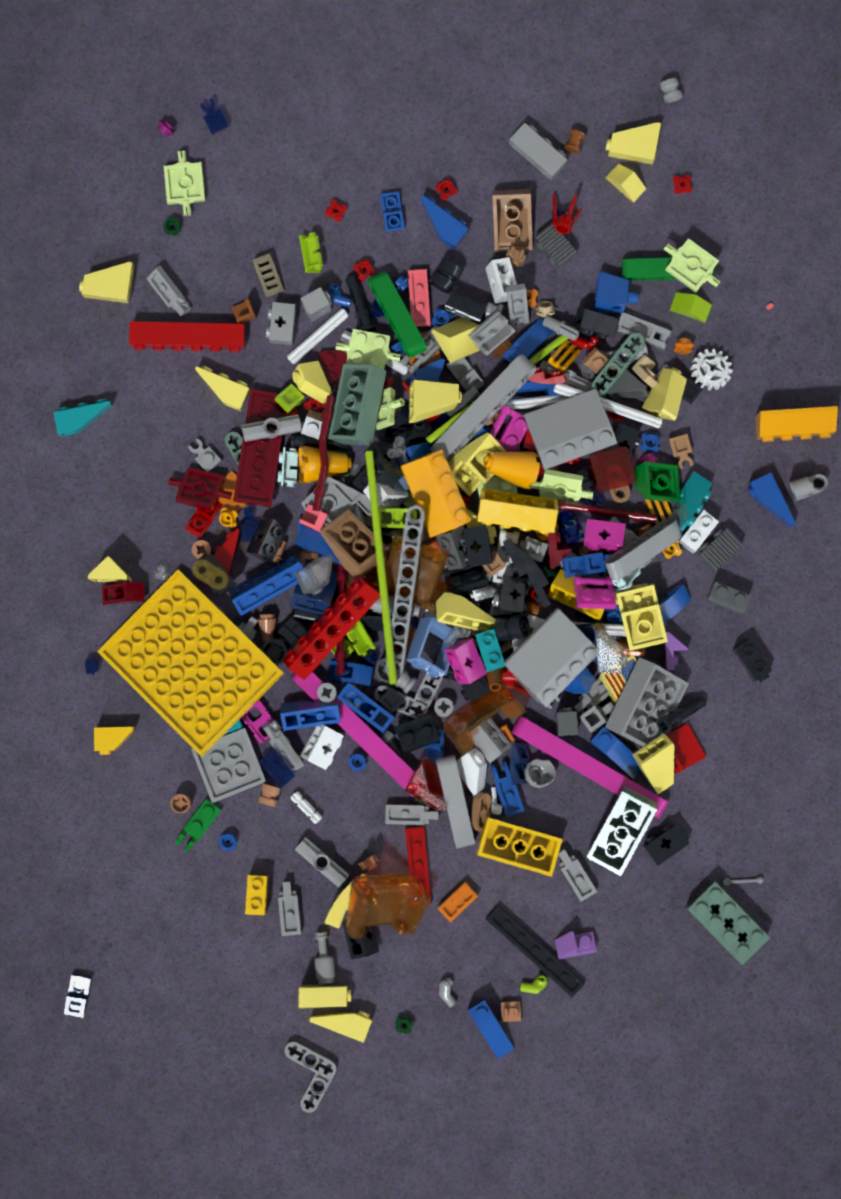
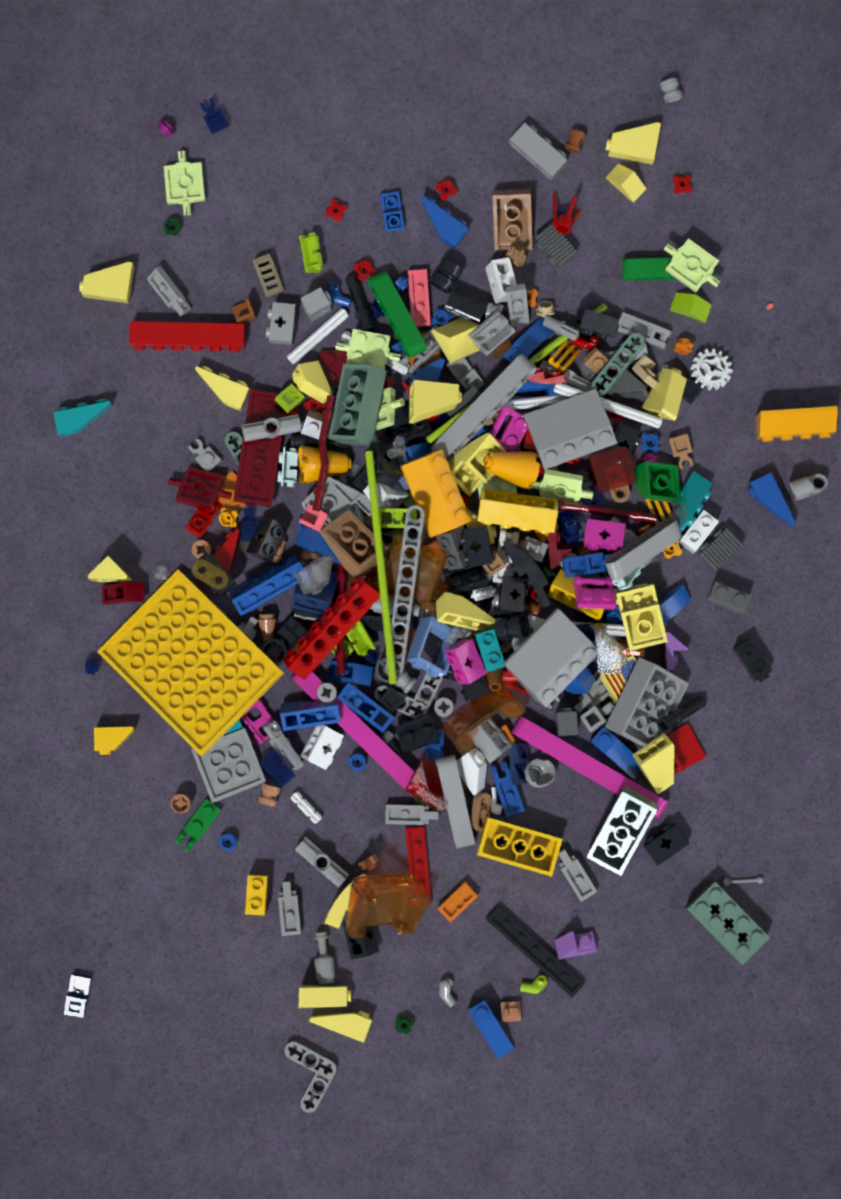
blue torso [593,271,639,313] -> none

